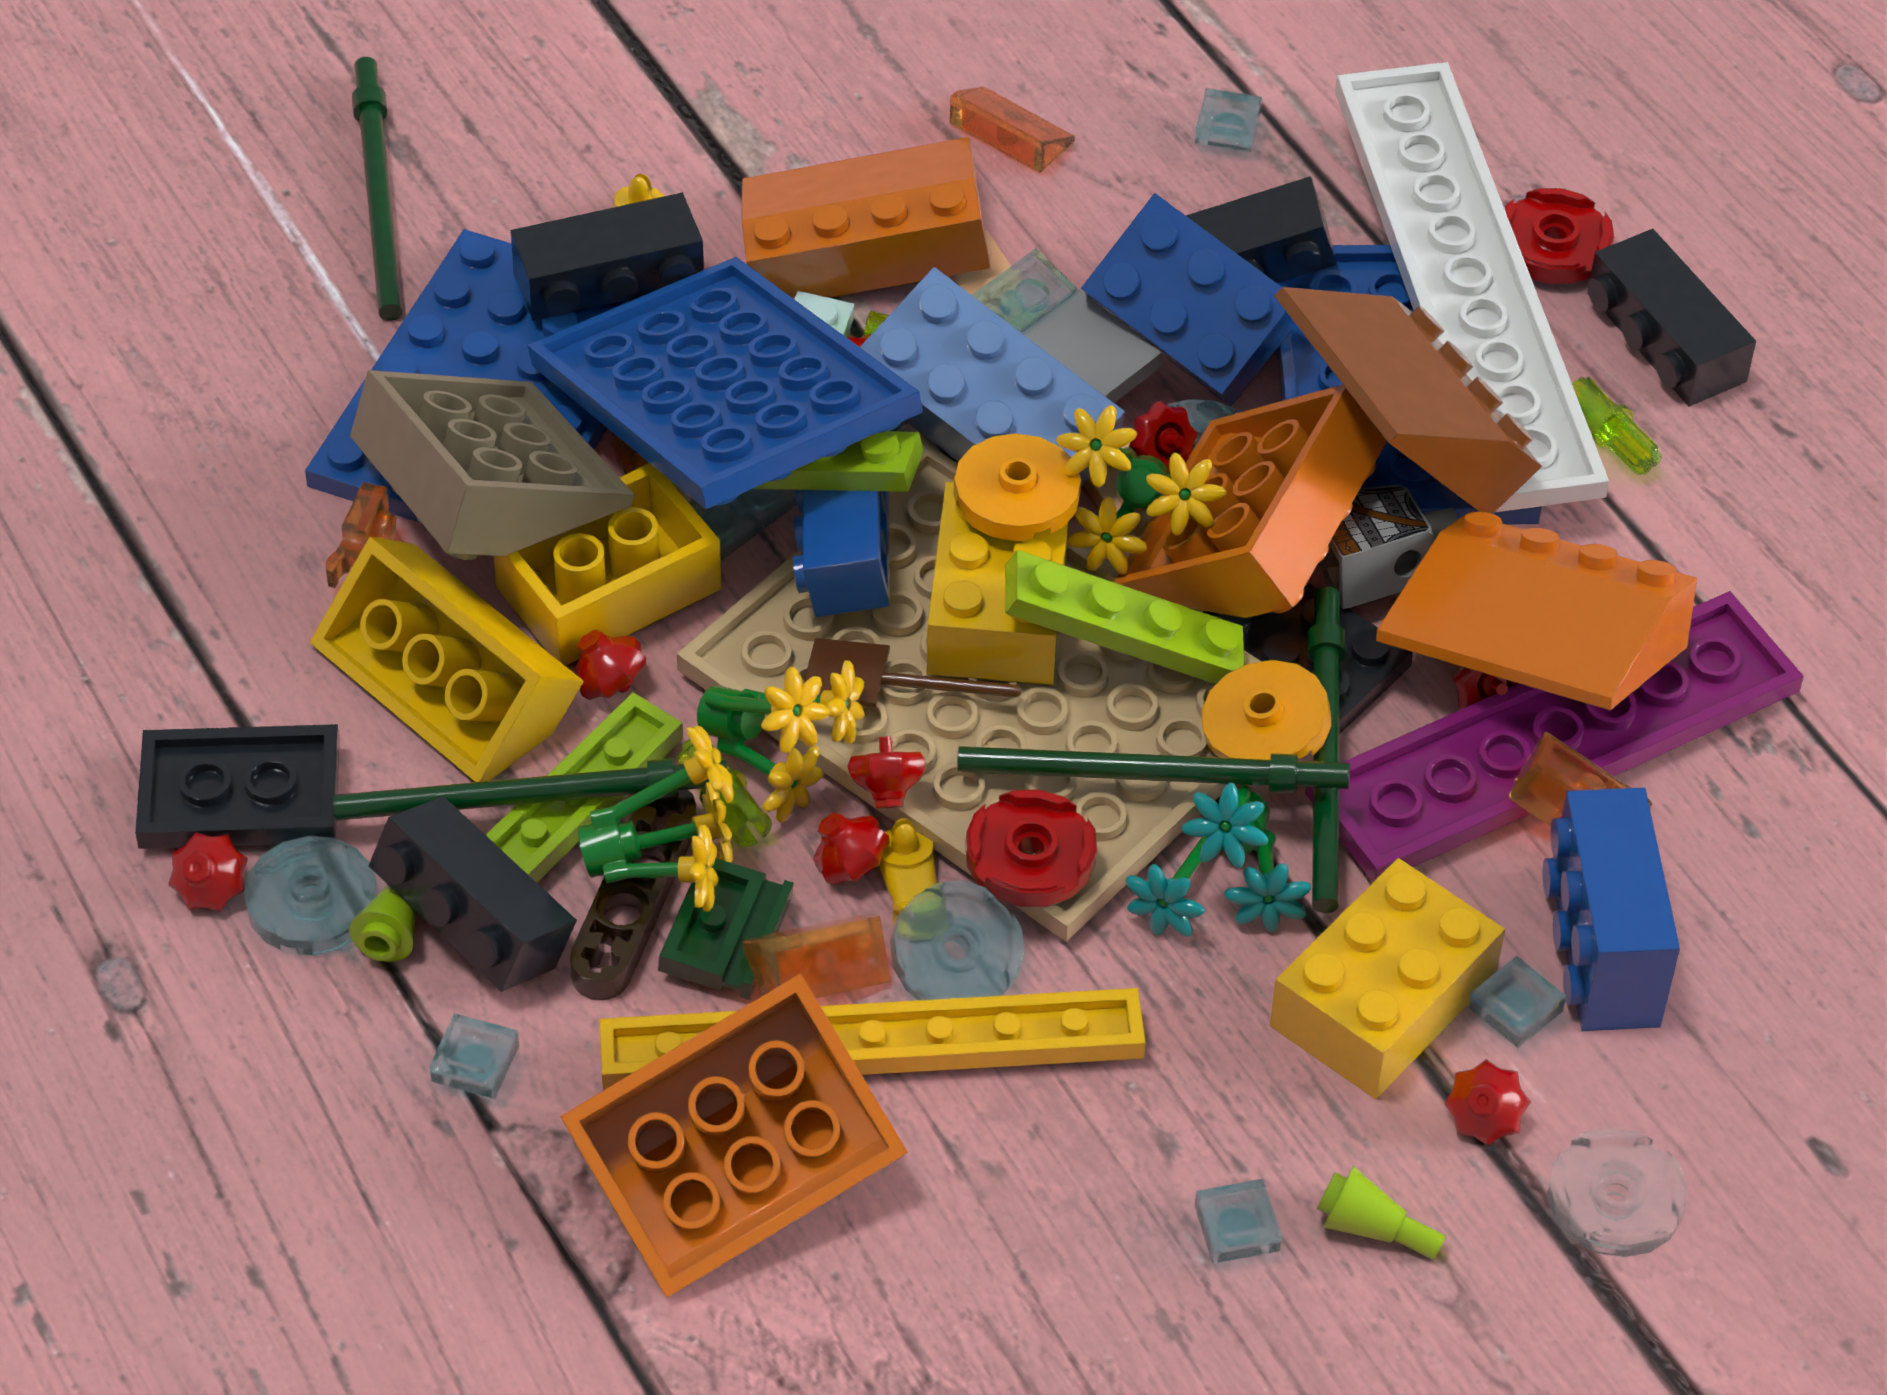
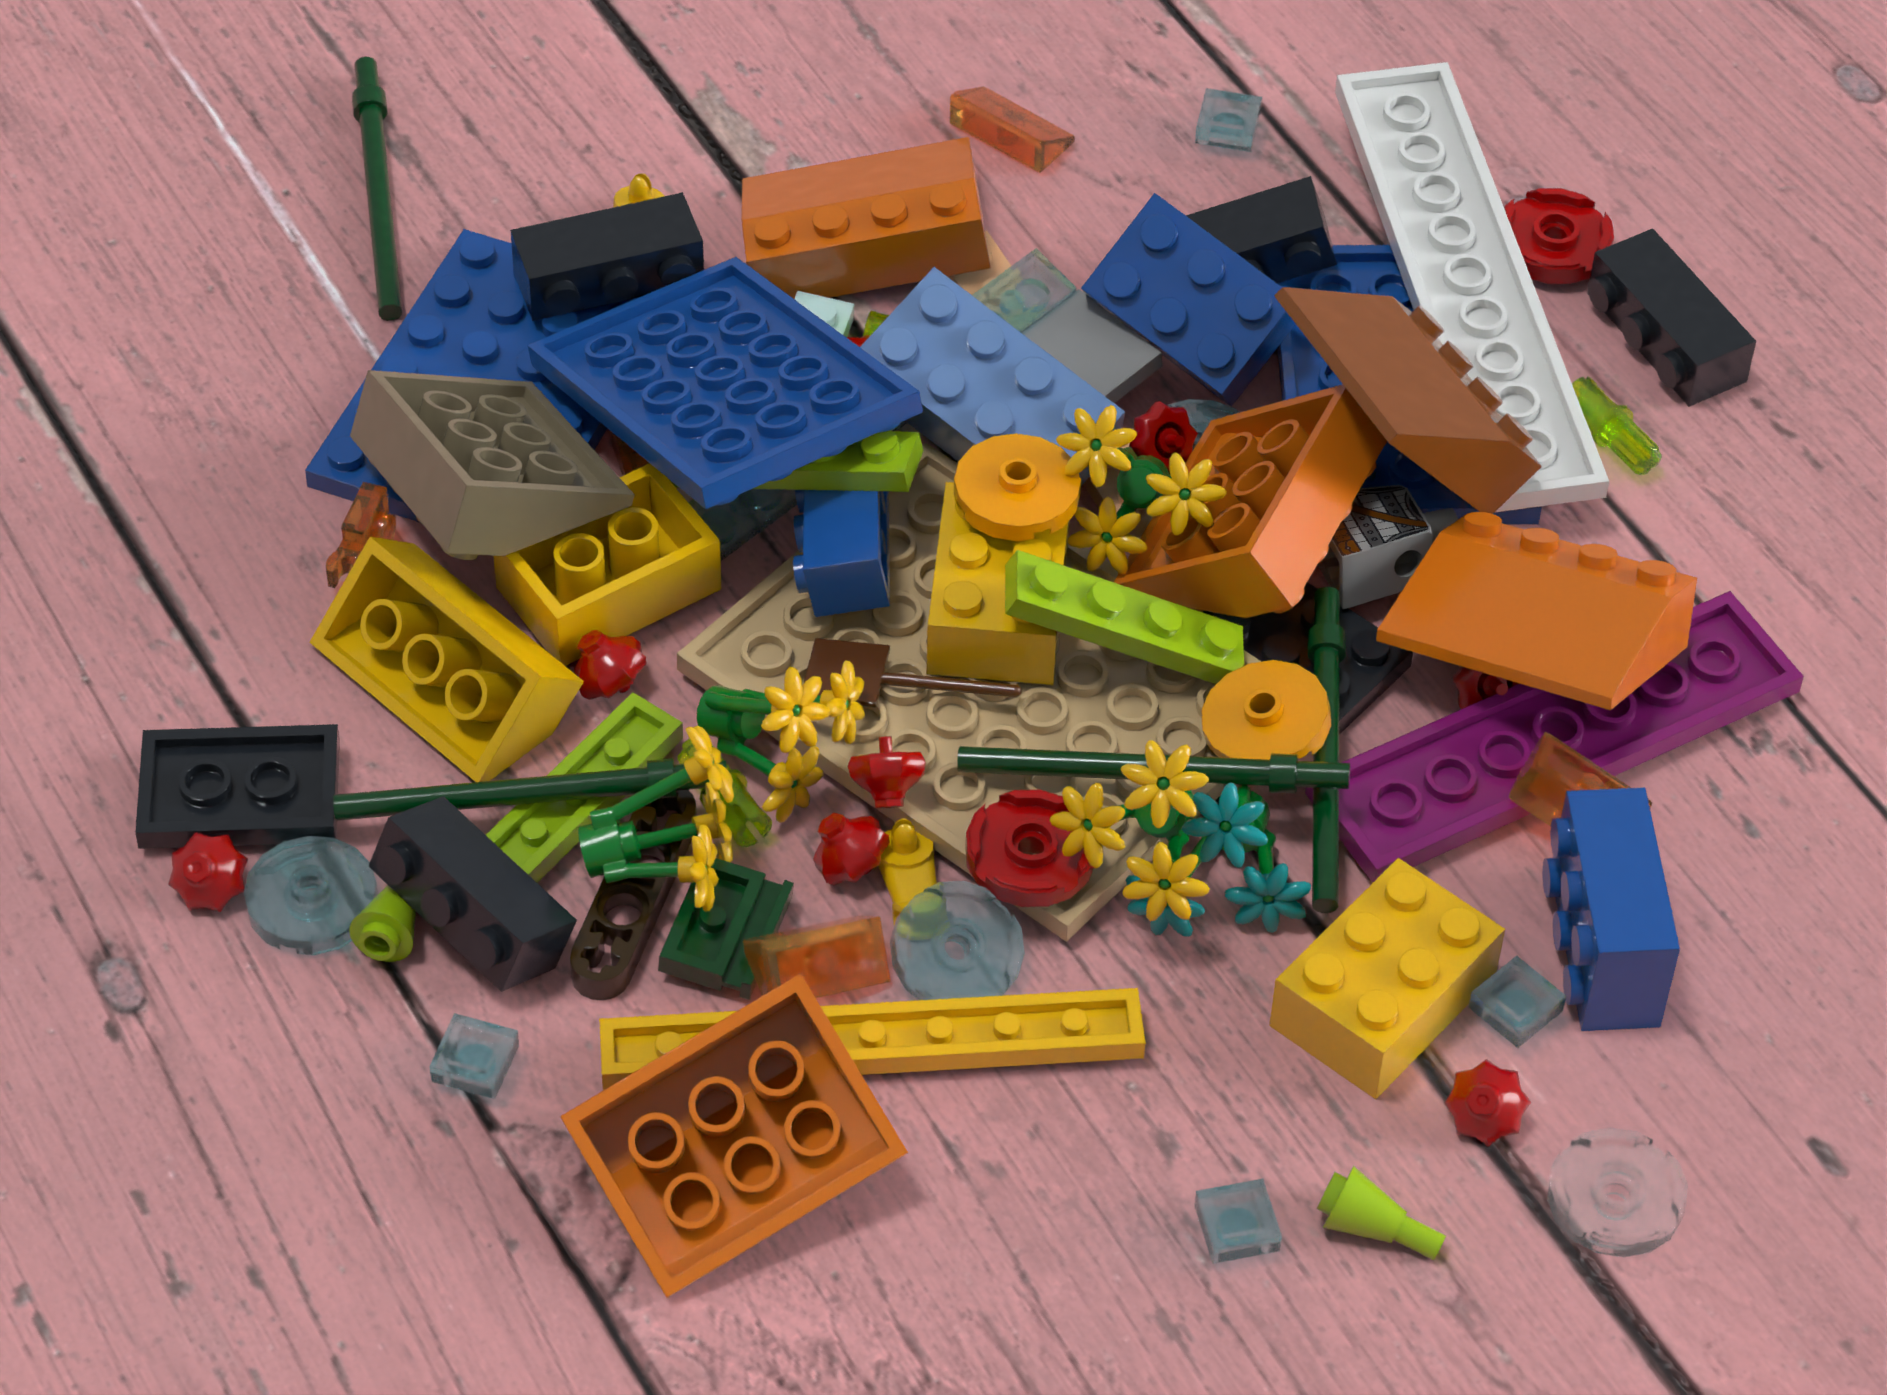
none -> yellow plant [1050,740,1210,921]

